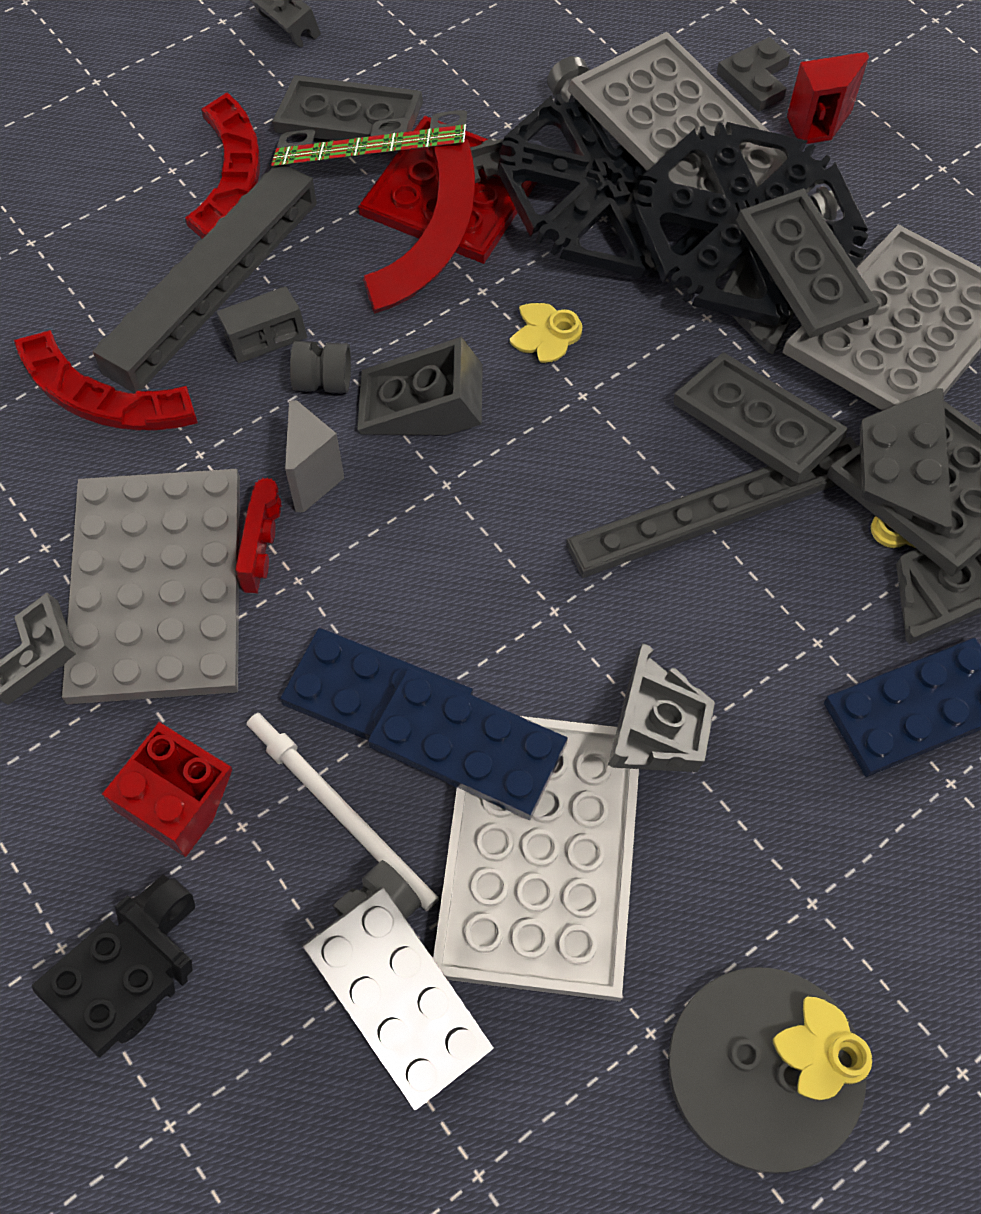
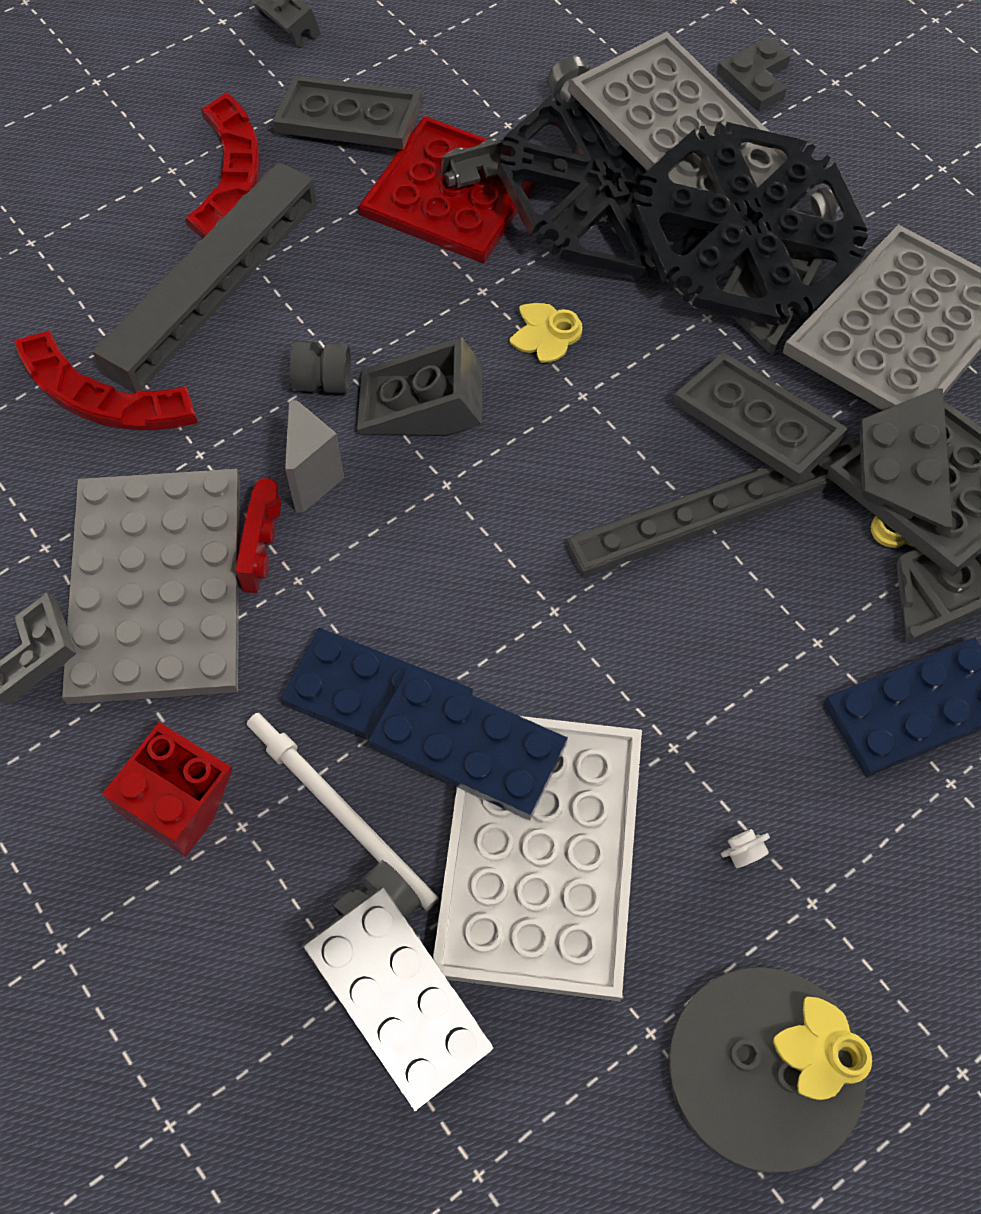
black plate [31,874,195,1058] -> none
dark grey hinge [216,286,307,364] -> none
piece [271,110,467,166] -> none
red tile [363,139,475,314] -> none
wing [608,643,715,772] -> none
dark grey plate [736,188,880,338] -> none
red slope [787,52,869,144] -> none
none -> white plate [721,829,770,868]

